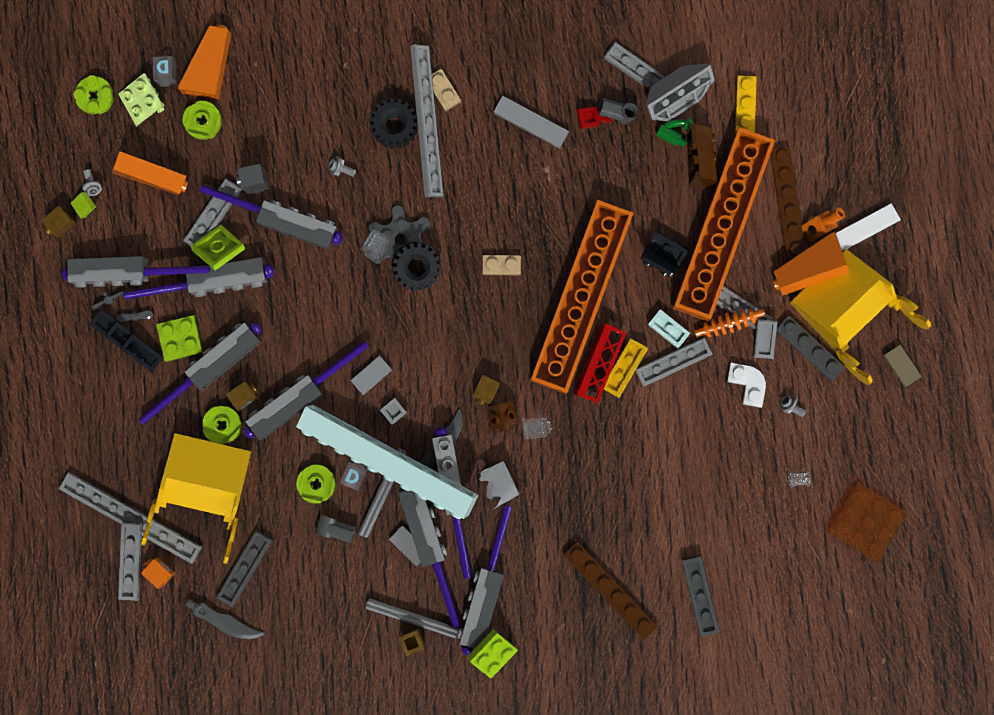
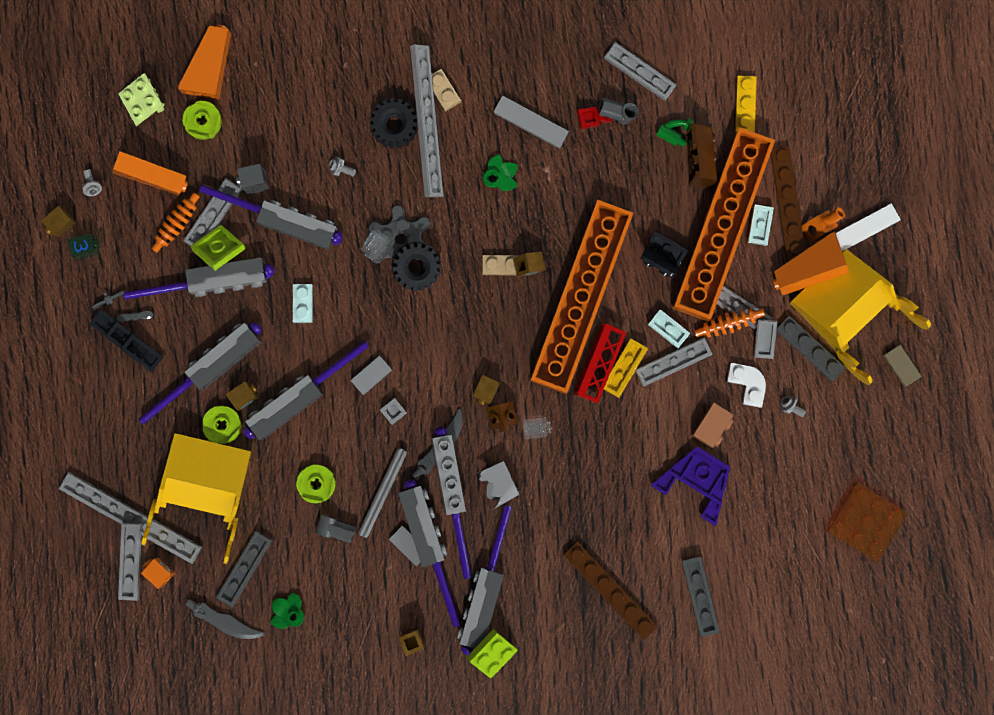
piece [62,256,210,288] -> none
lime tile [71,191,96,218] -> none
lime plate [73,75,113,115] -> none
clear brick [153,56,176,87] -> none
lime plate [156,315,204,362] -> none
light aqua brick [296,405,478,519] -> none
clear brick [340,462,368,491] -> none
light grey axle [366,599,459,638] -> none
light grey wedge [646,64,715,121] -> none
clear bush [788,469,811,488] -> none
none -> clear green brick [68,234,100,261]
none -> orange piece [151,193,200,253]
none -> green plate [270,592,305,629]
none -> light aqua plate [293,284,313,323]
none -> green plate [483,155,518,191]
none -> pearl gold brick [513,252,546,277]
none -> dark purple wing [651,447,730,526]
none -> nougat brick [691,403,733,448]
none -> light aqua plate [747,204,774,246]

